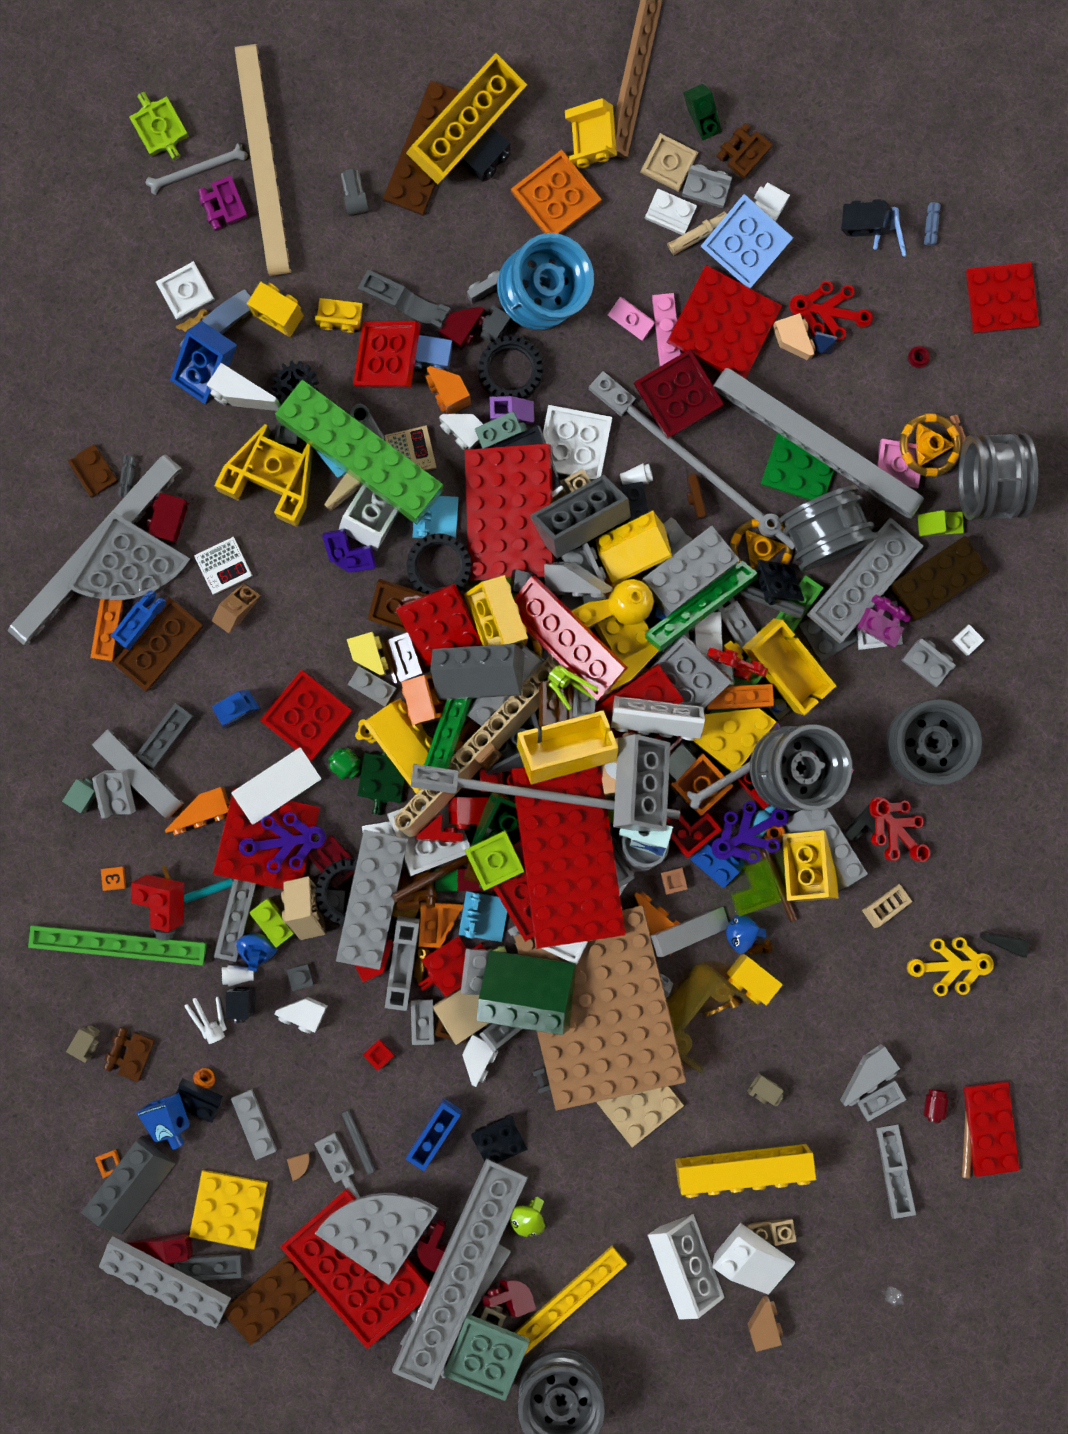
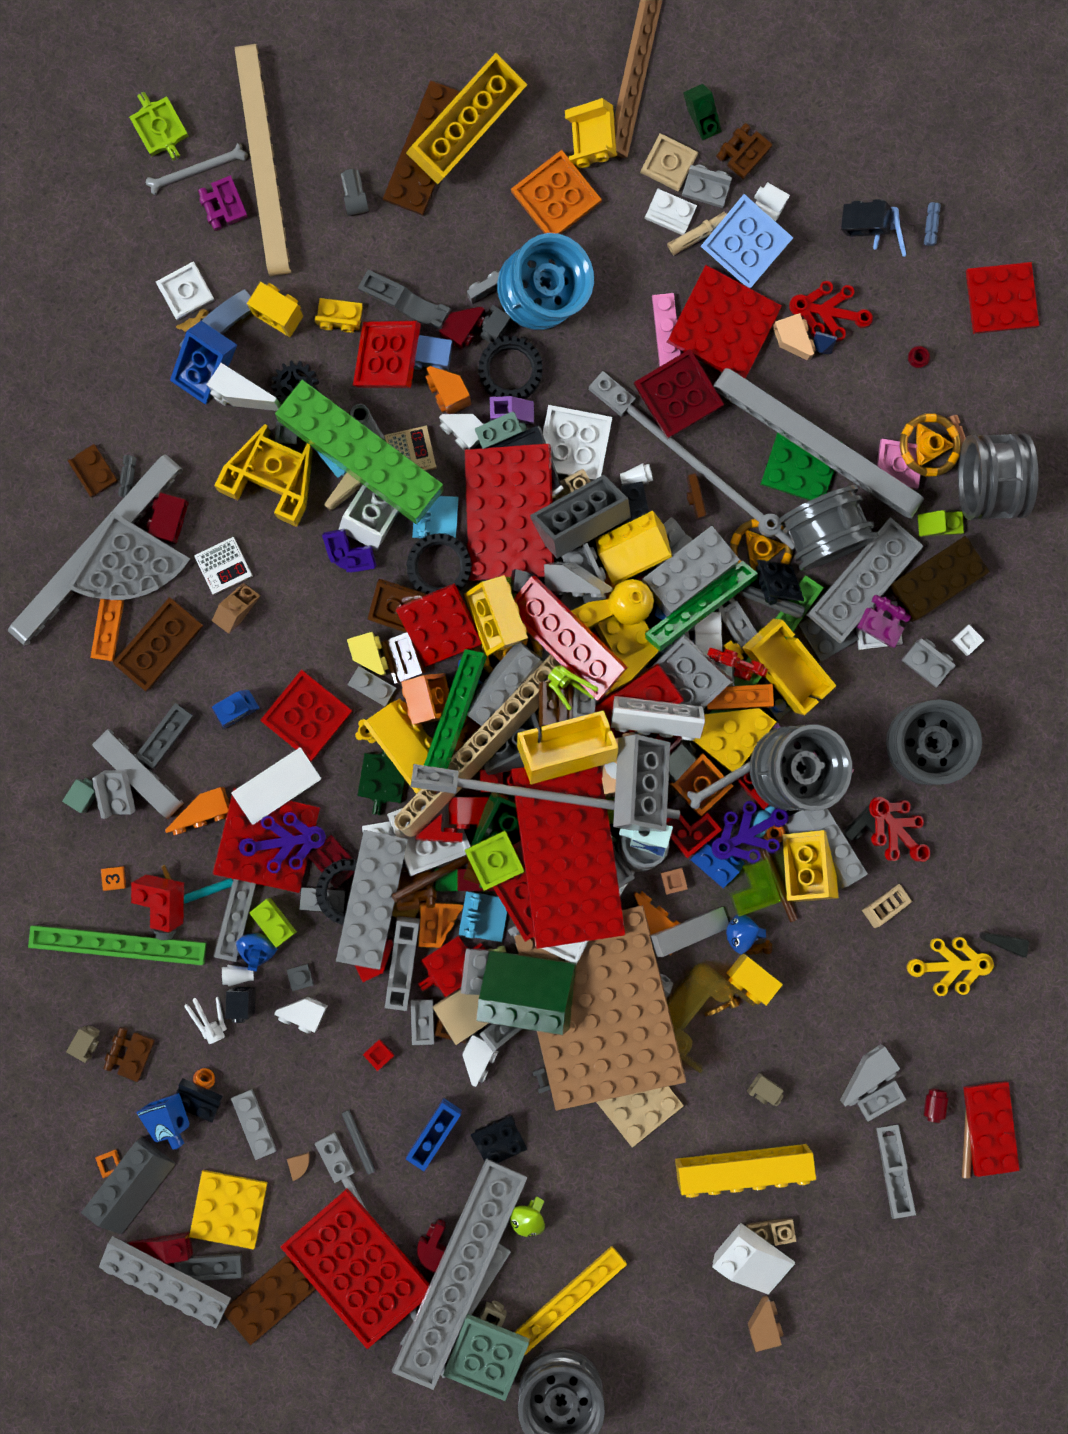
blue hinge [111,590,166,650] -> none
tan brick [281,877,326,940] -> none
light grey plate [315,1193,438,1285] -> none
green head [328,748,361,780] -> none
pearl gold piece [413,948,430,983] -> none
dark grey slope [431,644,525,700] -> none
black brick [462,126,511,182] -> none
medium nougat tile [474,742,502,770] -> none
dark red brick [481,1279,536,1317] -> none
bright pink plate [608,297,656,341] -> none
white slope [648,1214,725,1319] -> none
clear plate [881,1286,905,1307] -> none

